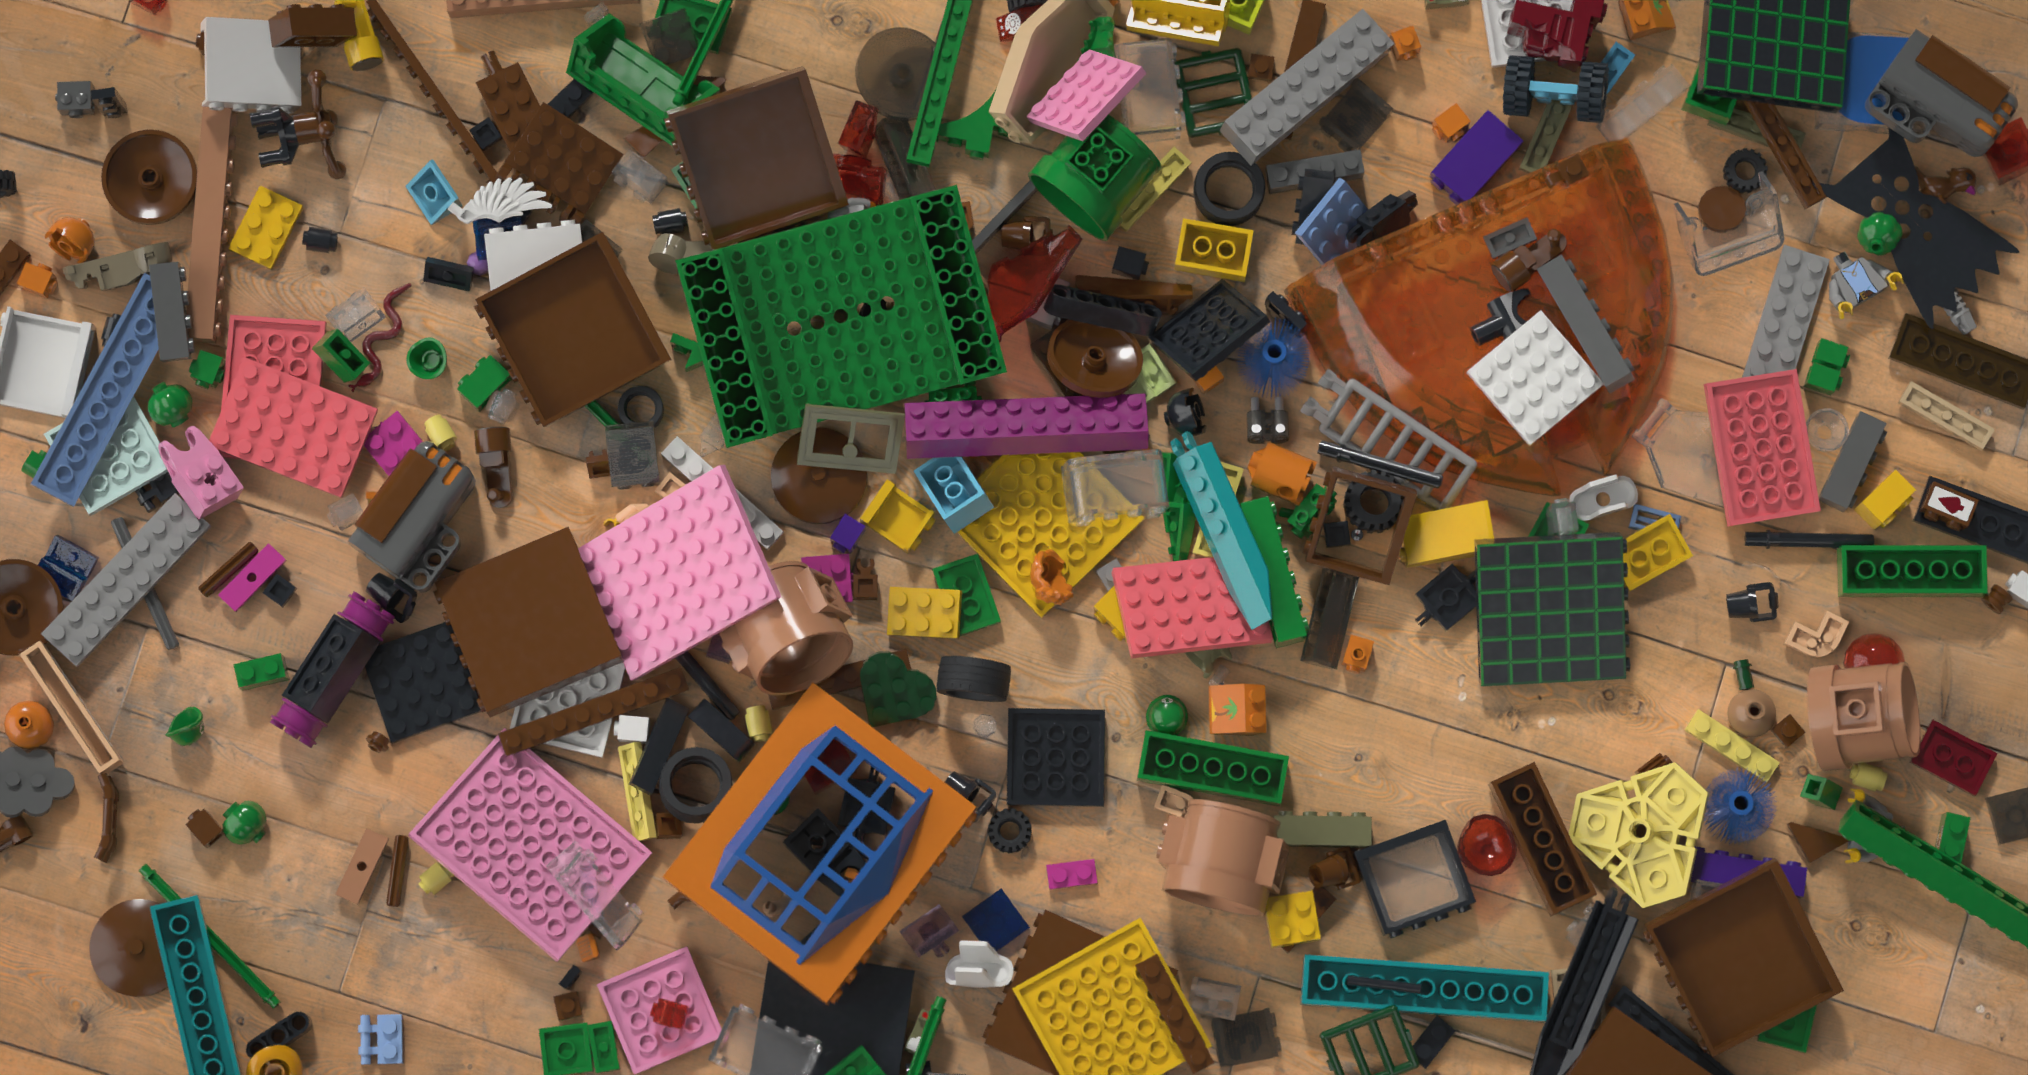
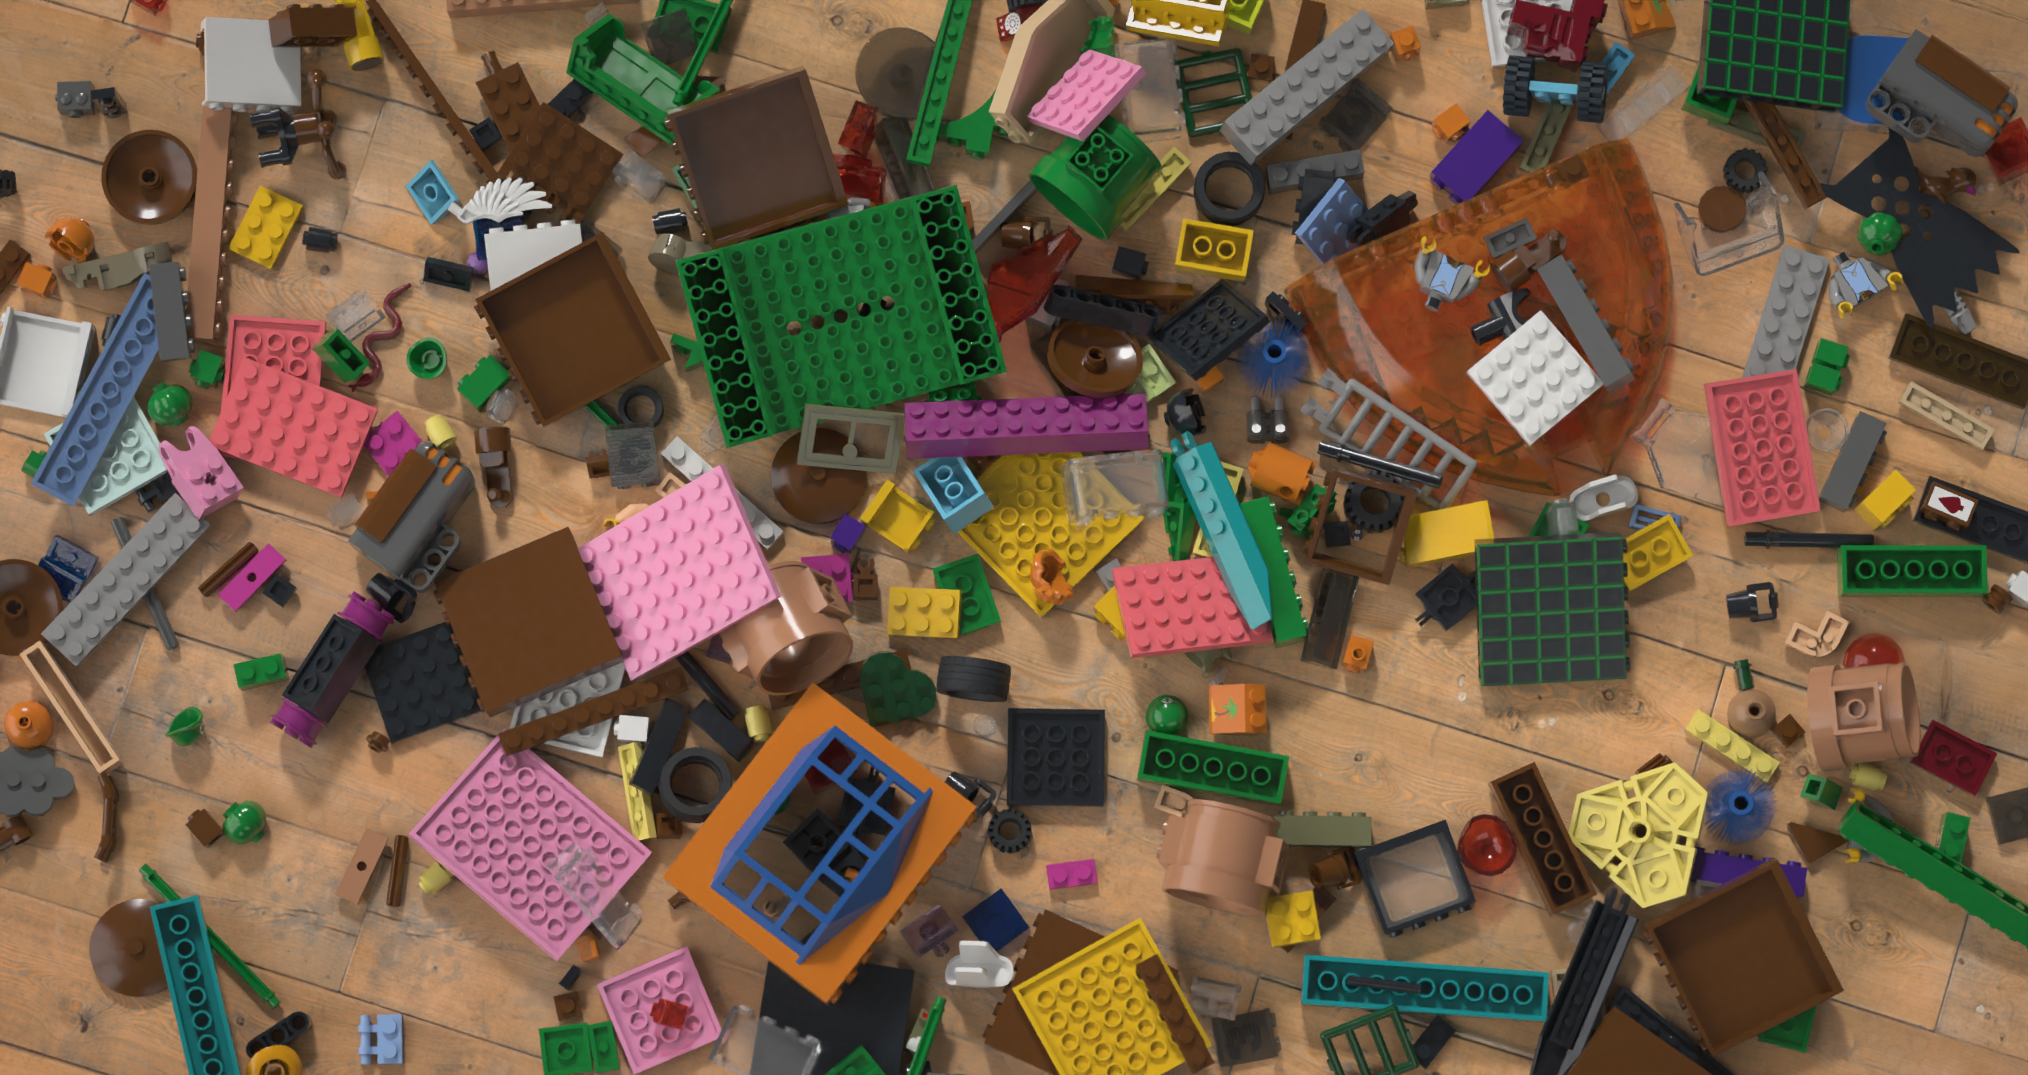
none -> torso [1414,236,1491,312]

